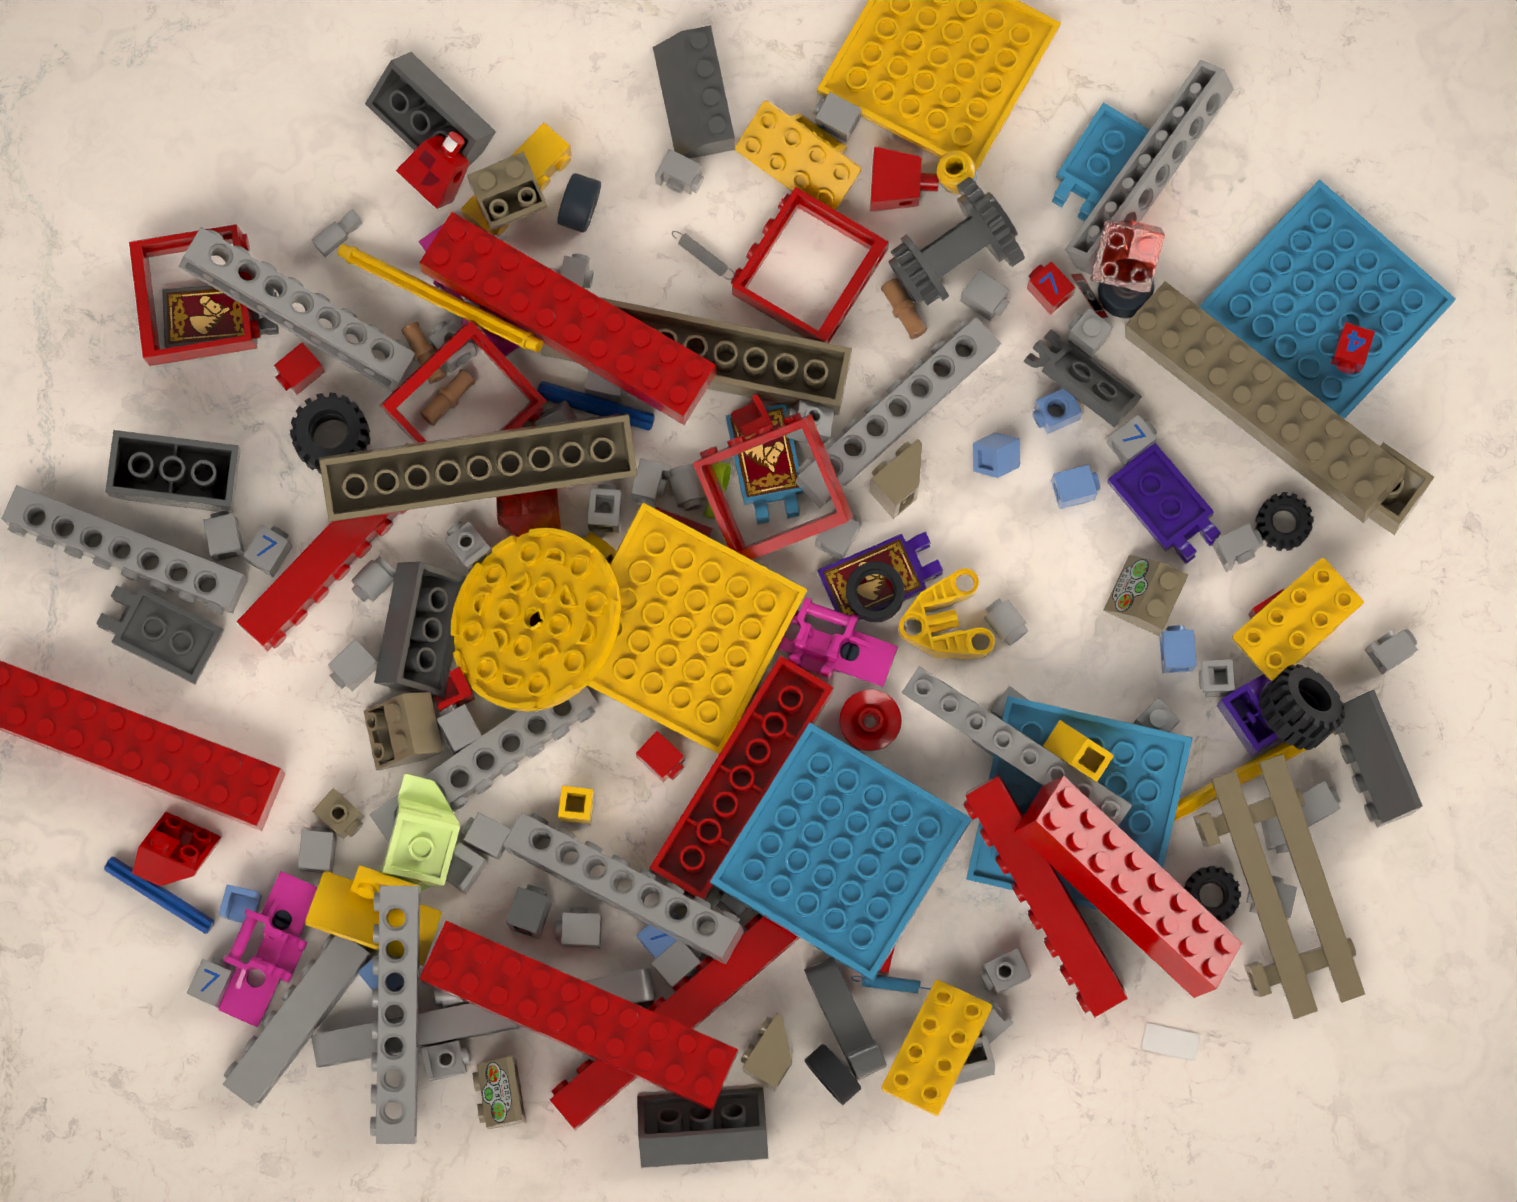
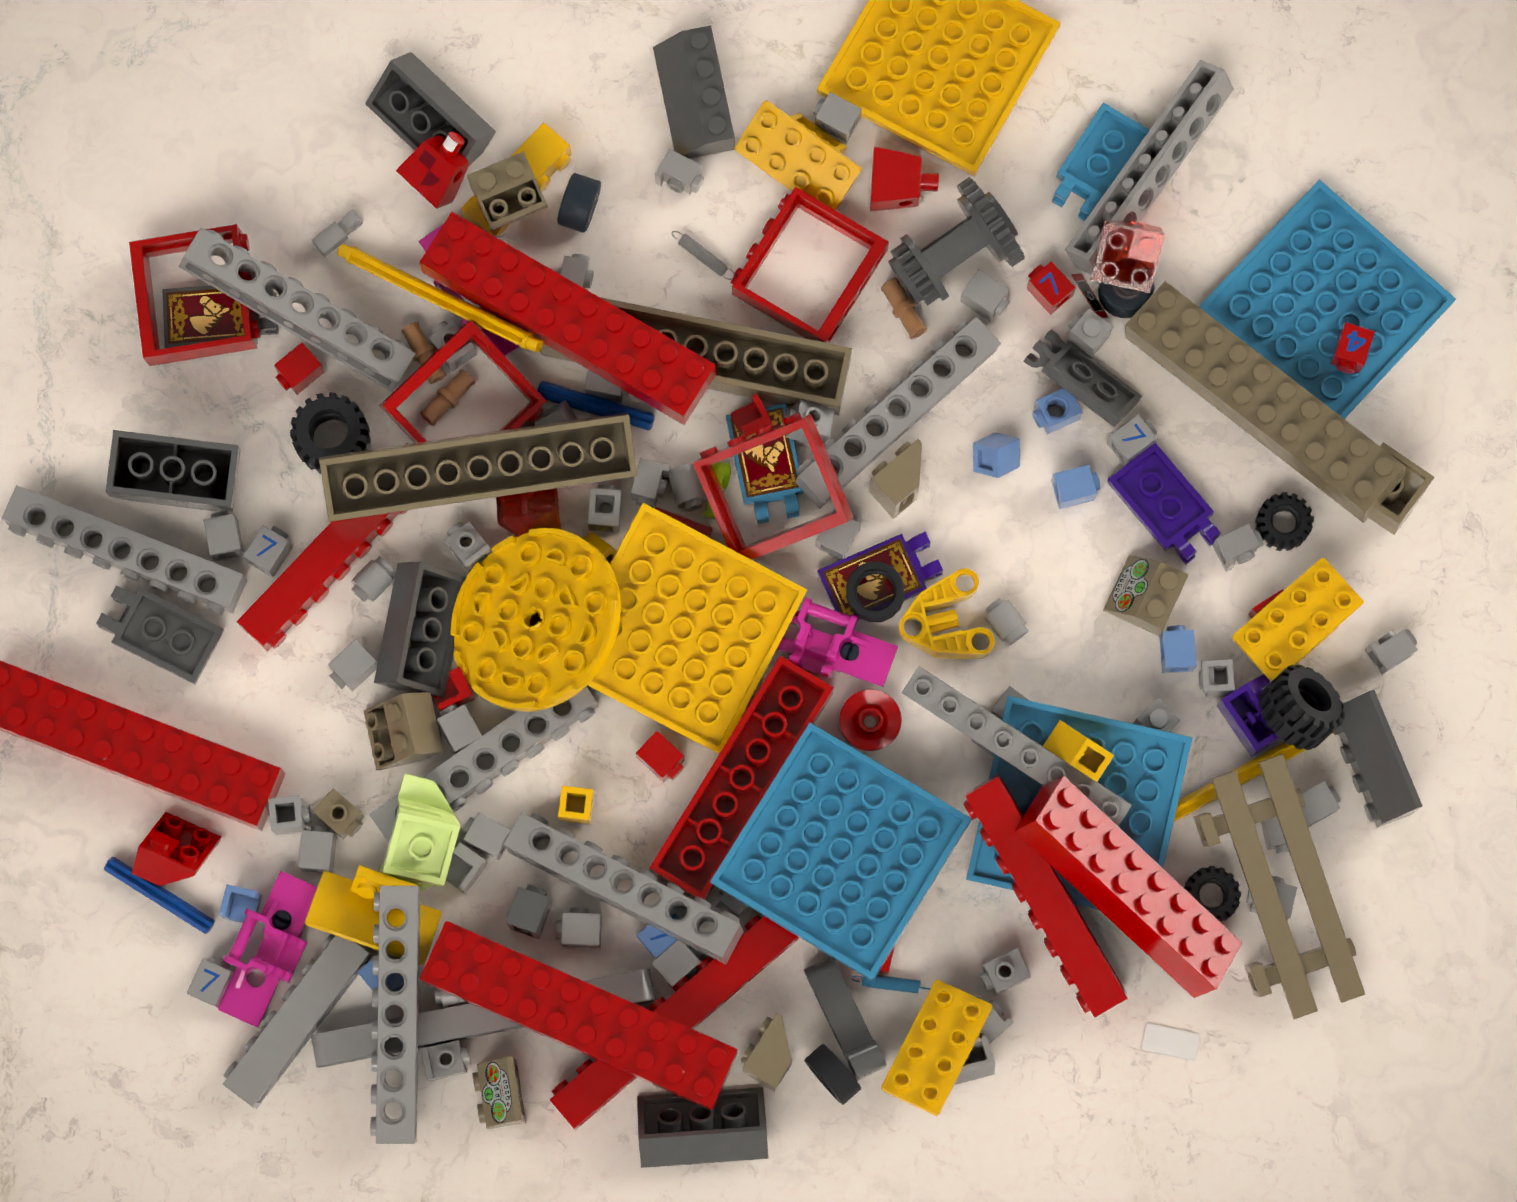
yellow head [936,151,977,195] -> none
none -> light grey brick [268,795,311,835]

